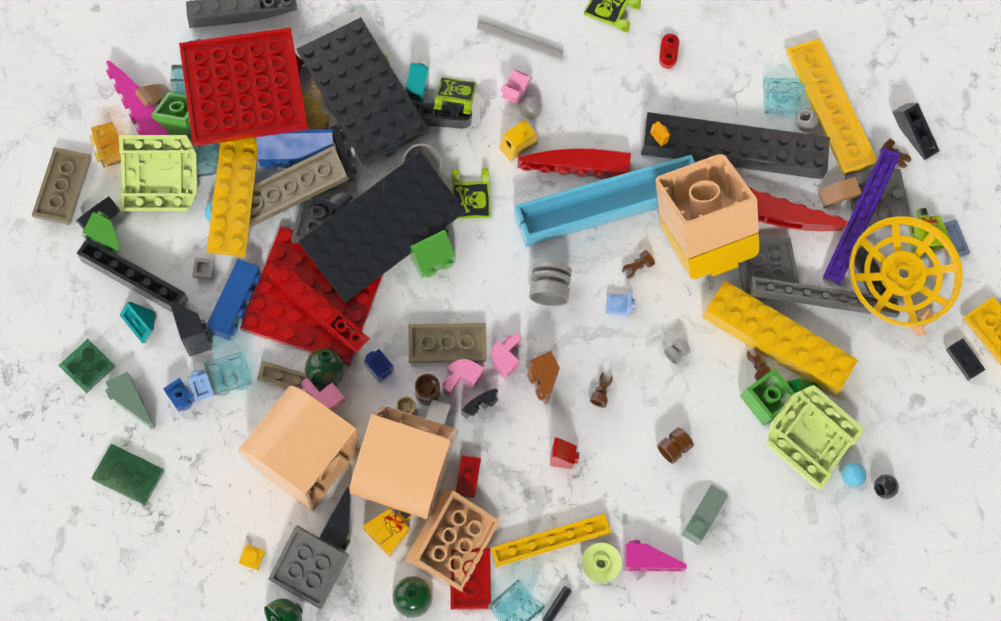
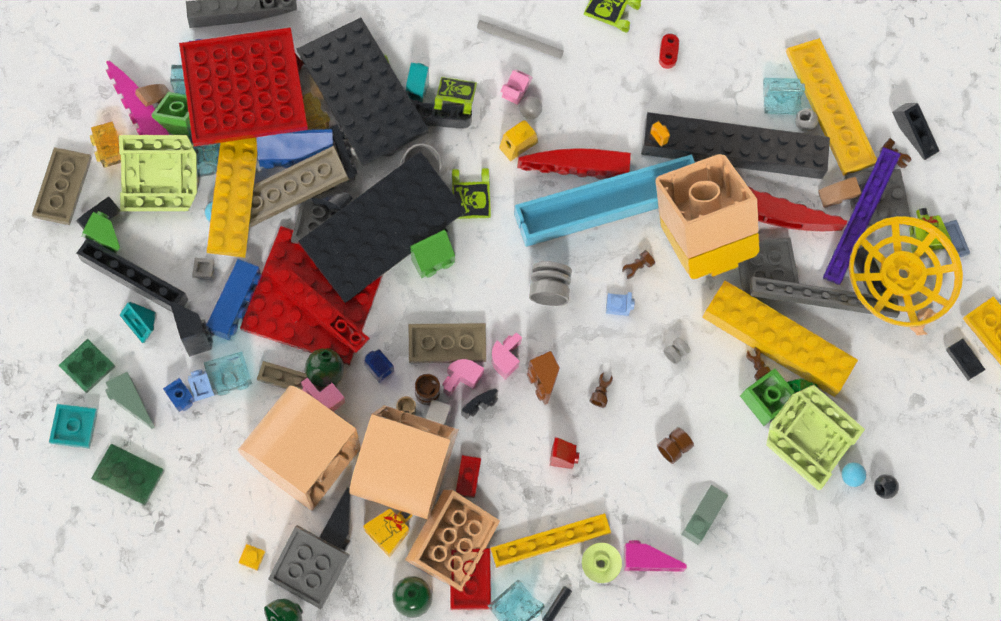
none -> teal plate [49,404,98,449]

